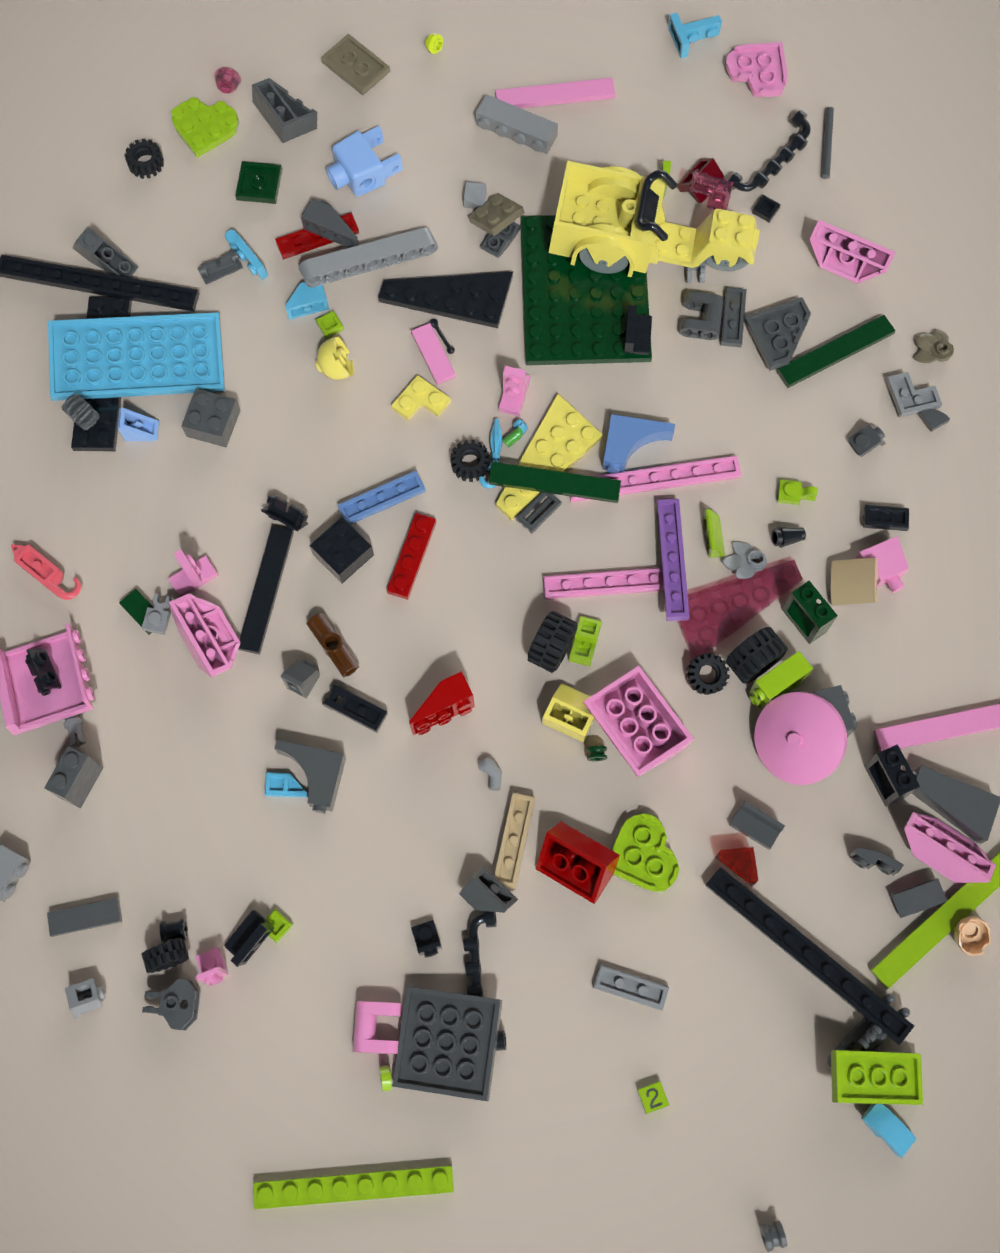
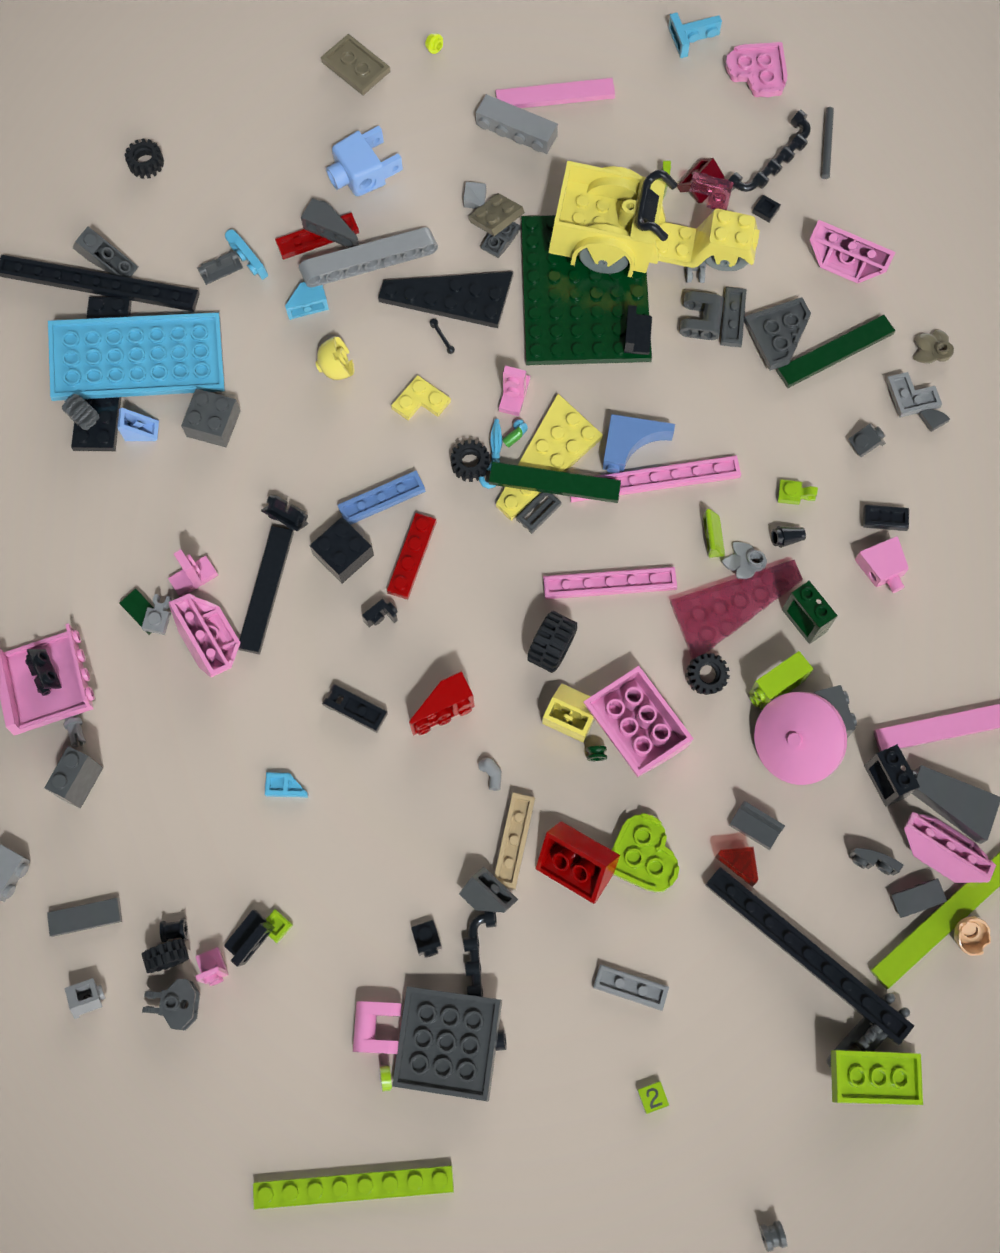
coral plate [11,544,81,600] -> none
lime plate [171,97,239,158] -> none
clear pink cone [214,67,241,94] -> none
dark green plate [235,161,282,204] -> none
dark grey wedge [252,78,317,143] -> none
dark grey arch [274,740,346,814] -> none
dark grey slope [280,660,320,699] -> none
reddish brown piece [306,613,359,678] -> none
lime tile [315,310,344,339] -> none
bright pink tile [411,323,456,385] -> none
lime slope [569,616,602,667] -> none
medium lavender plate [657,499,690,621] -> none
black tyre [726,627,788,684] -> none
tan slope [831,557,879,606] -> none
medium azure slope [861,1104,917,1157] -> none
none -> black bracket [362,599,398,628]

